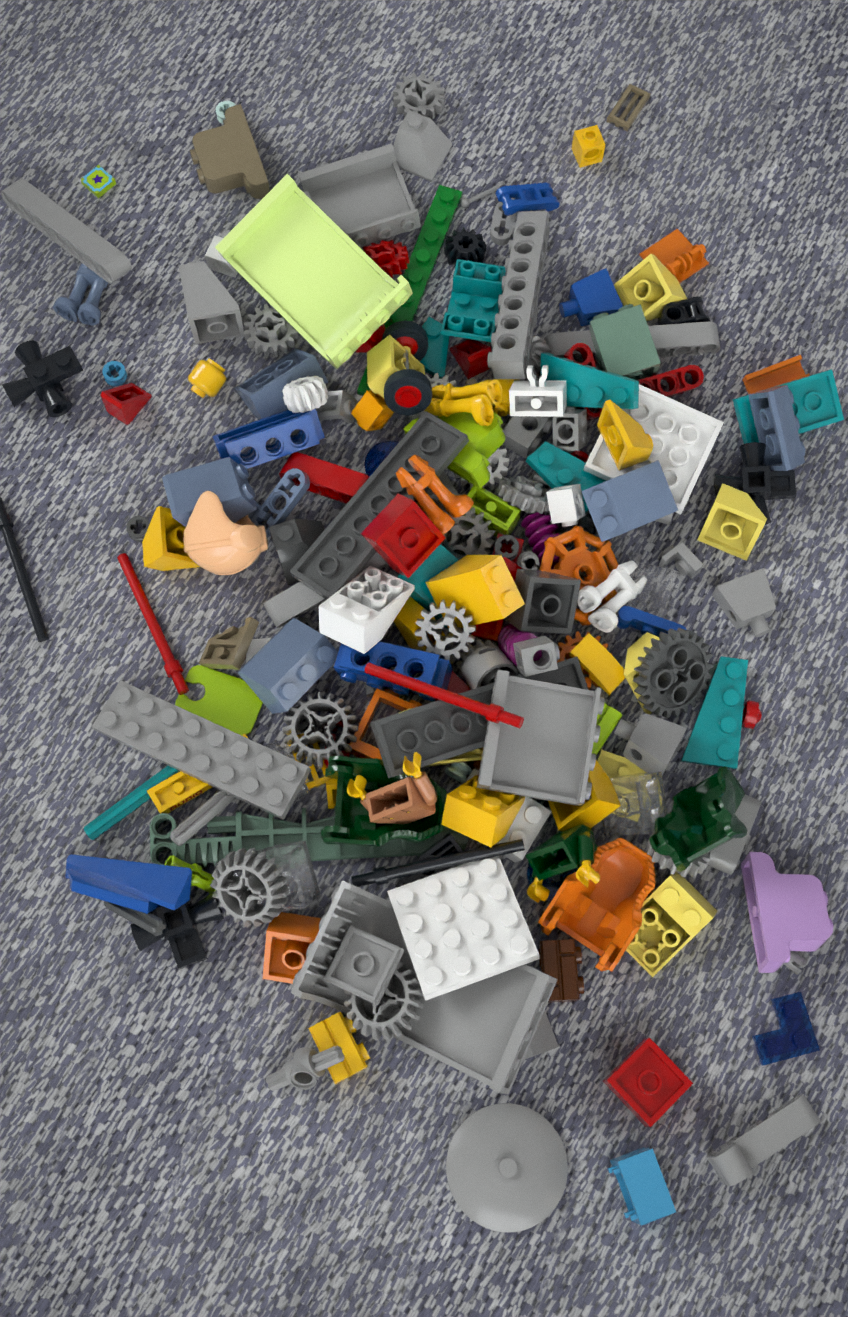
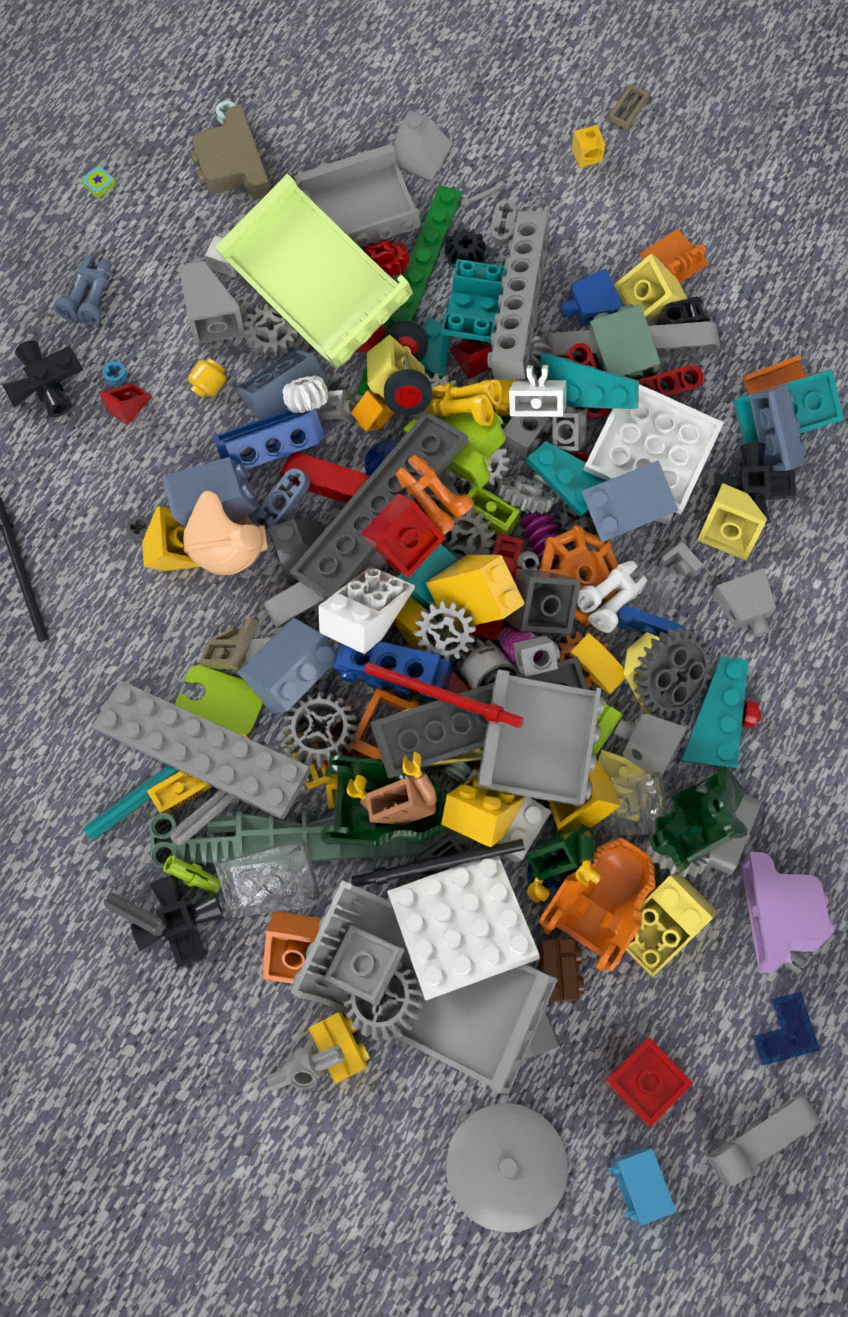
light grey beam [1,178,132,284] -> none
blue wedge [65,854,192,914] -> none
red bar [117,553,189,695] -> none
light grey gear [210,847,290,927] -> none
light grey gear [393,73,445,119] -> none
dark grey bush [494,535,519,561] -> none
blue plate [495,183,560,216] -> none
white brick [546,484,586,527] -> none
yellow slope [597,400,653,471] -> none

